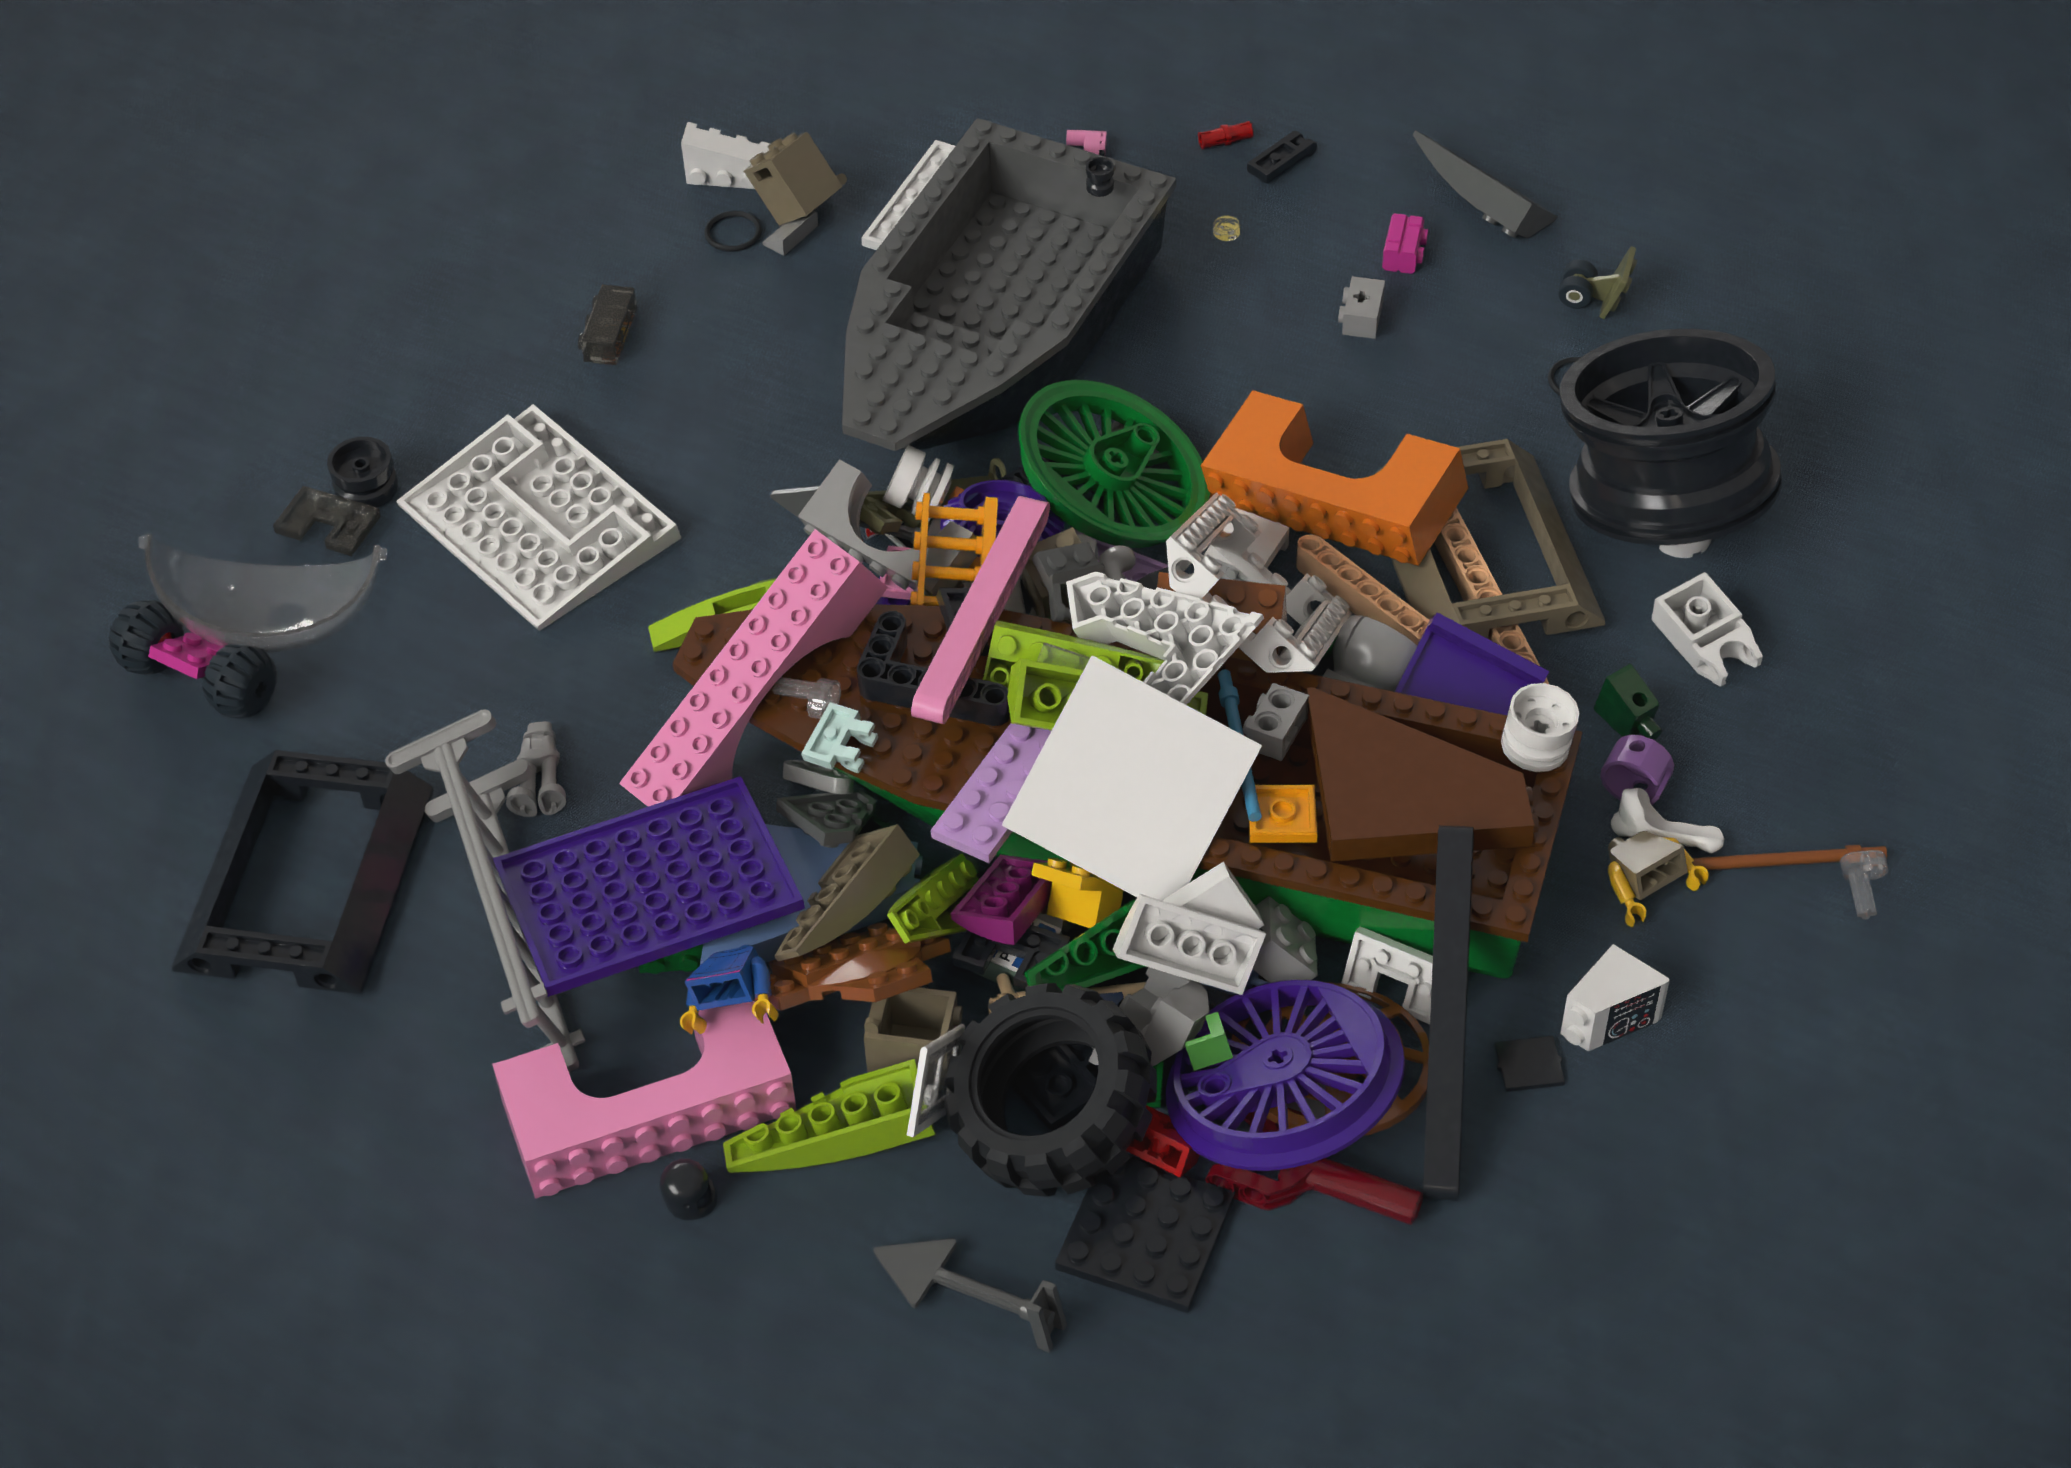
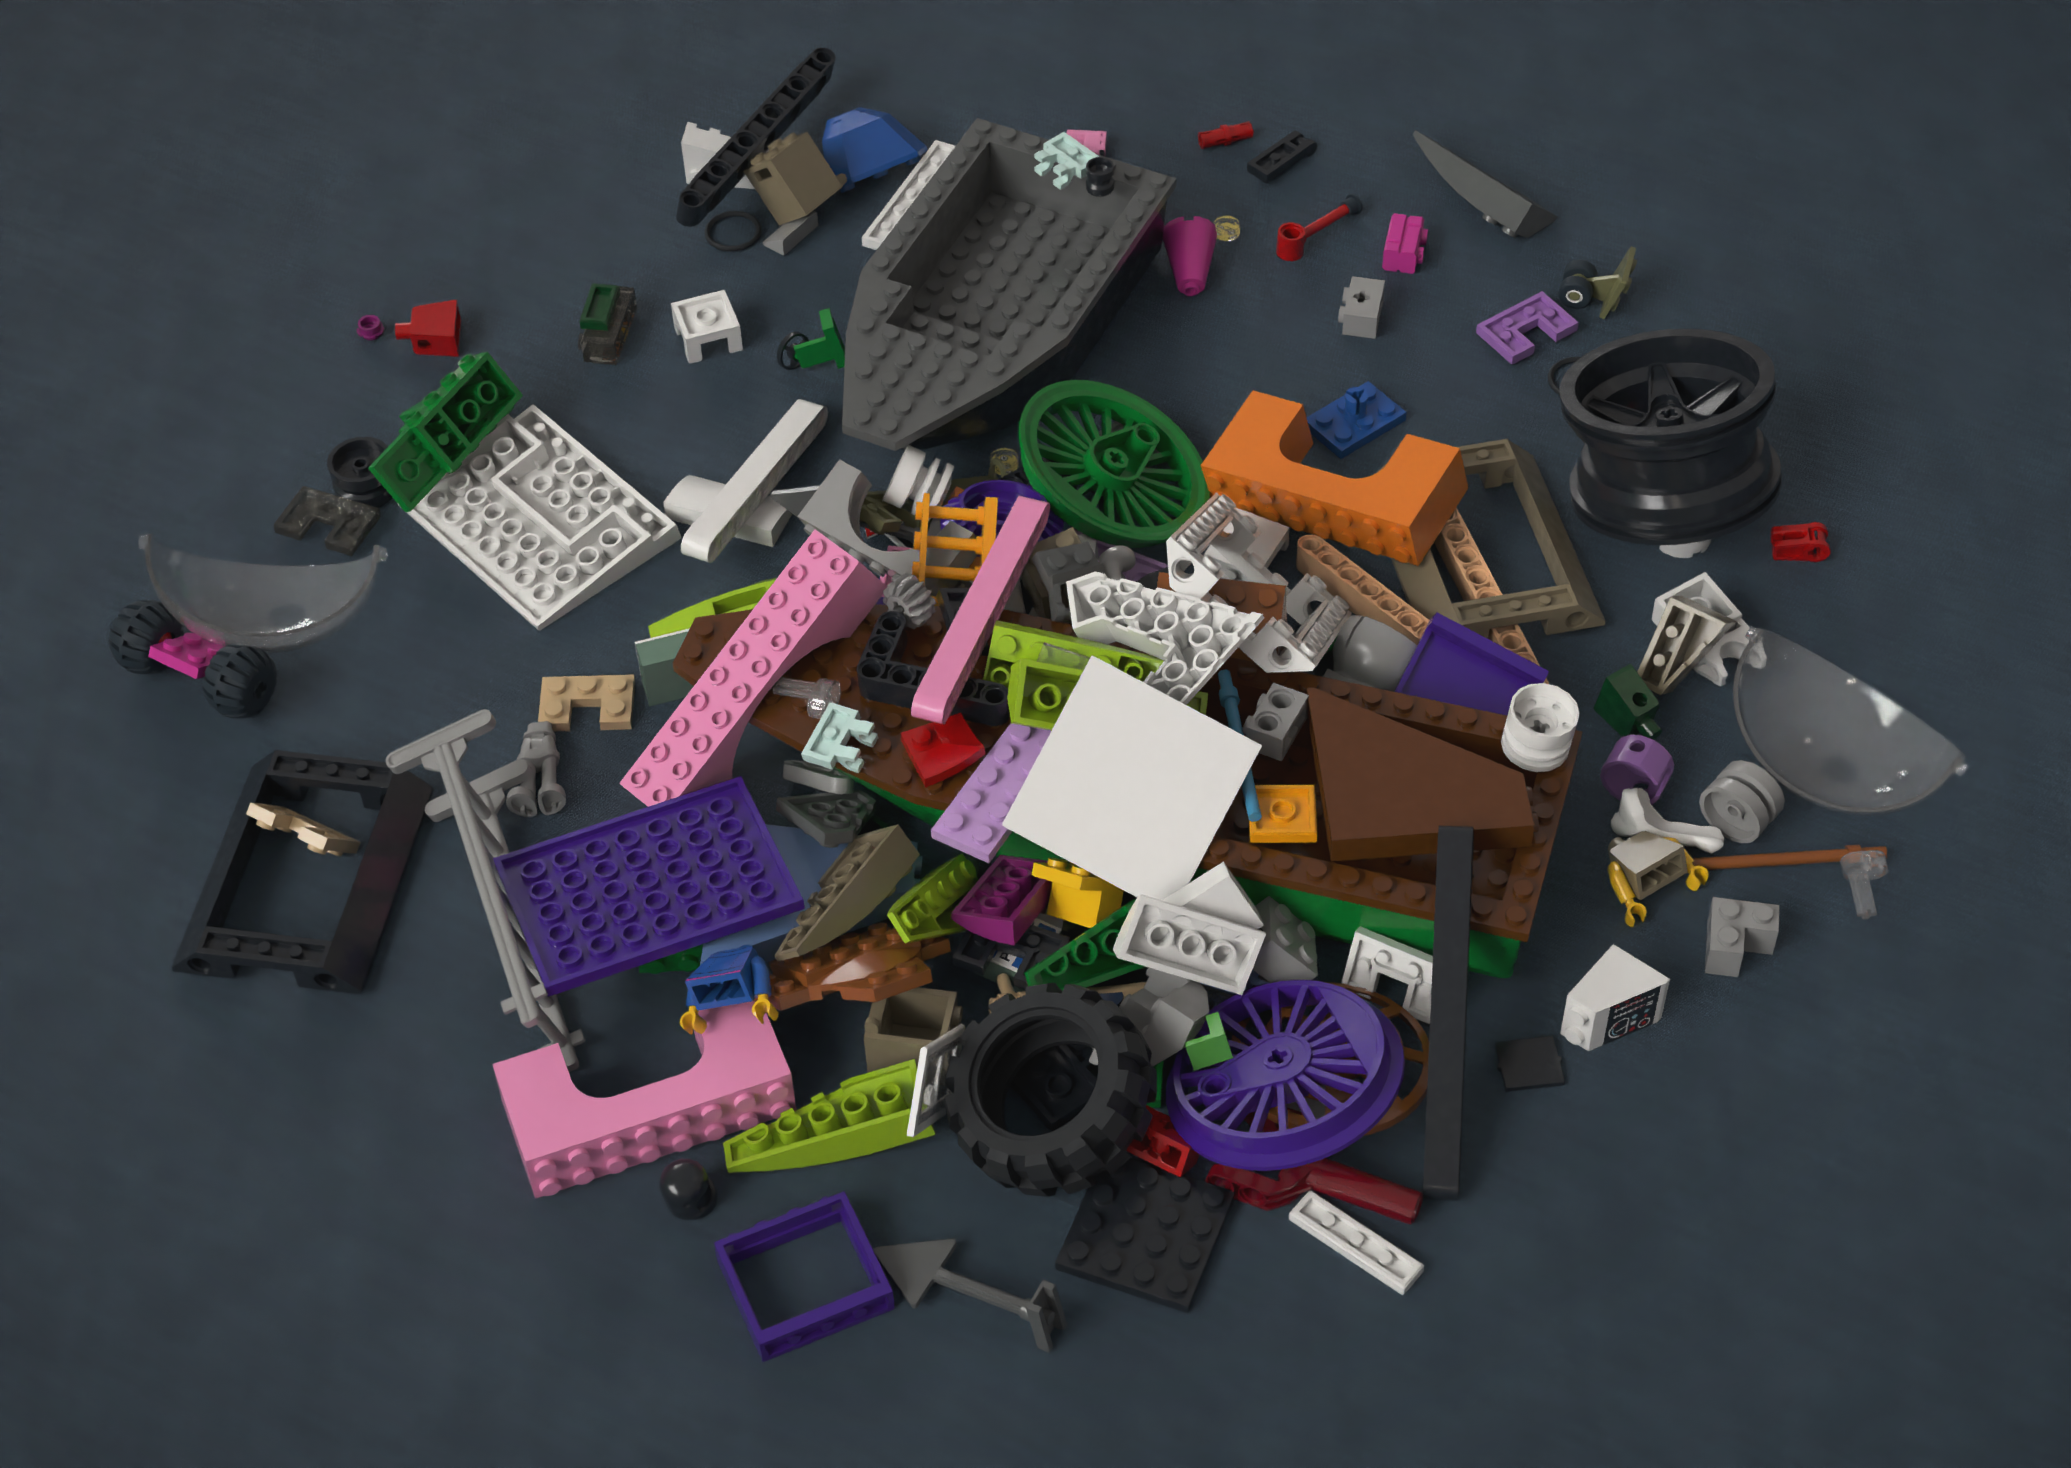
none -> tan plate [246,803,361,856]
none -> magenta plate [356,315,384,340]
none -> green wedge [368,351,523,512]
none -> red torso [395,300,461,357]
none -> tan plate [538,675,635,731]
none -> dark green tile [579,283,620,331]
none -> sand green piece [635,629,694,707]
none -> white slope [663,475,792,547]
none -> white panel [671,290,743,364]
none -> black beam [676,47,836,227]
none -> white beam [681,399,828,563]
none -> dark purple window [714,1191,895,1362]
none -> green piece [777,308,845,370]
none -> blue brick [822,107,928,193]
none -> light grey gear [883,573,936,629]
none -> red plate [901,713,985,787]
none -> clear tile [990,448,1019,475]
none -> light aqua plate [1034,132,1099,190]
none -> dark pink cone [1163,216,1217,296]
none -> red piece [1276,193,1363,261]
none -> white tile [1289,1190,1424,1296]
none -> blue plate [1307,381,1407,459]
none -> medium lavender plate [1476,291,1579,365]
none -> dark tan wedge [1637,595,1737,695]
none -> light grey wheel [1699,760,1785,843]
none -> light grey brick [1705,897,1780,977]
none -> clear windscreen [1733,627,1969,816]
none -> red piece [1770,522,1831,562]

